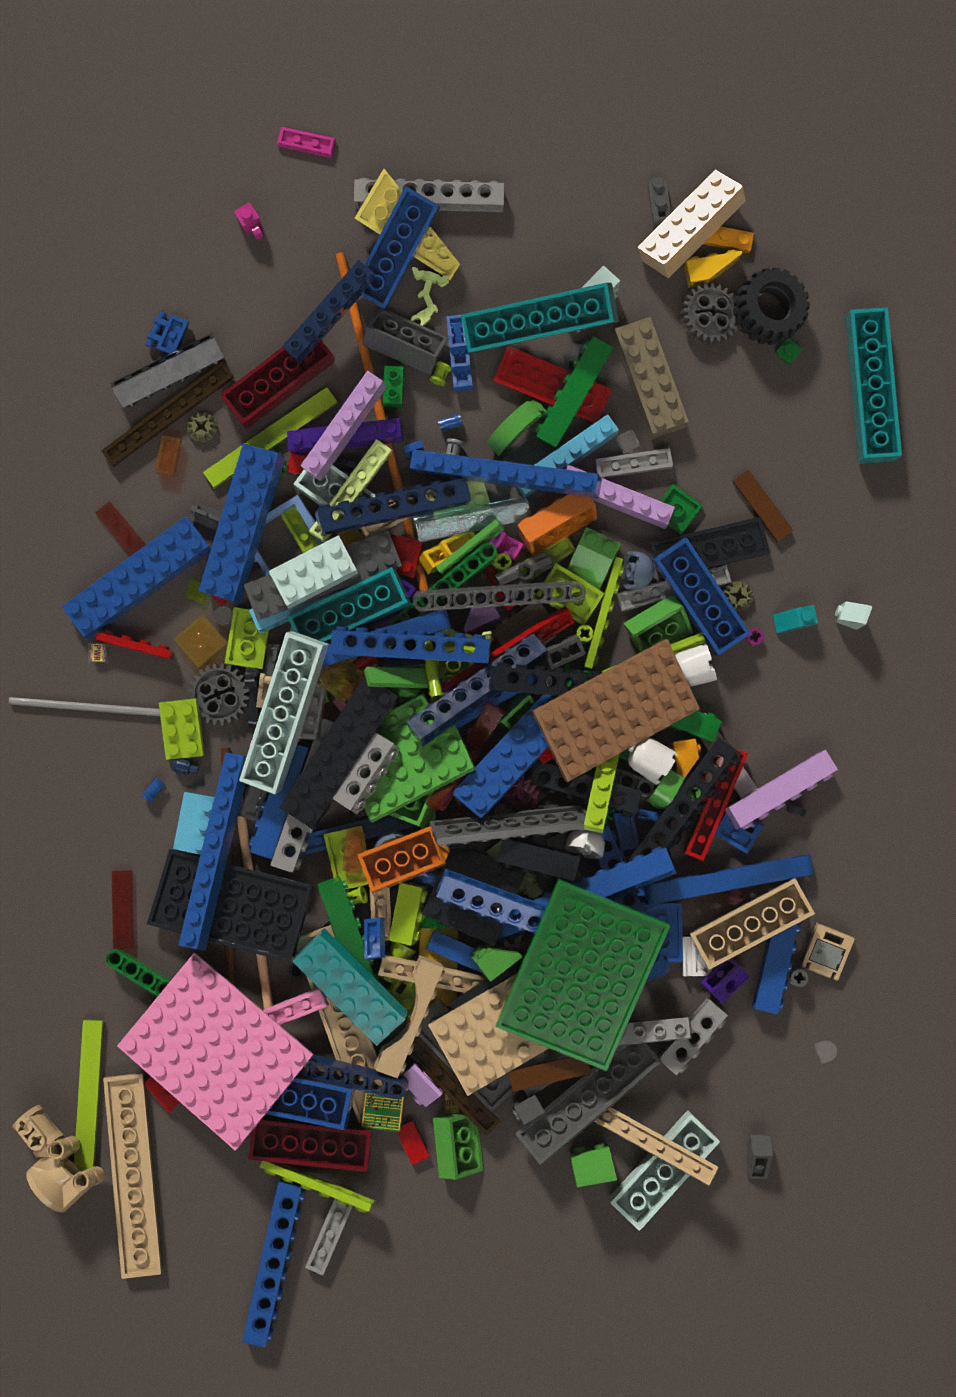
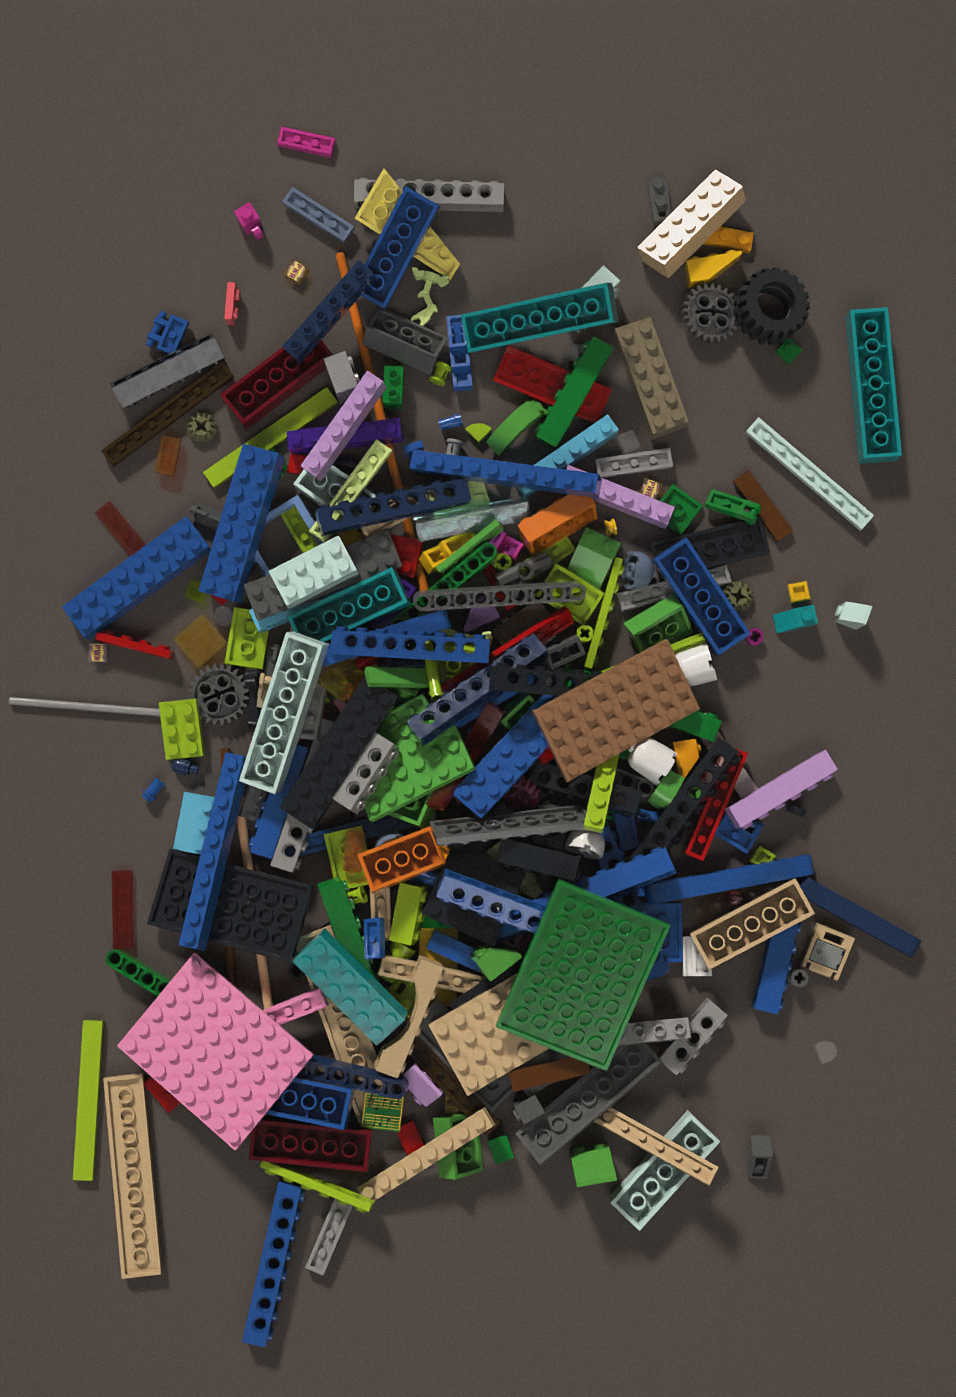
tan piece [13,1105,105,1212] -> none
dark purple brick [701,958,749,1004] -> none
none -> coral plate [224,282,240,325]
none -> sand blue plate [282,187,355,244]
none -> tile [283,259,310,286]
none -> light grey brick [324,351,360,404]
none -> tan plate [357,1107,495,1200]
none -> lime tile [465,423,492,443]
none -> green panel [488,1135,514,1165]
none -> yellow bush [604,518,617,537]
none -> tile [639,477,662,500]
none -> green plate [705,489,762,525]
none -> light aqua plate [745,417,874,531]
none -> lime tile [749,845,776,864]
none -> yellow tile [787,581,811,604]
none -> dark blue beam [799,876,922,958]

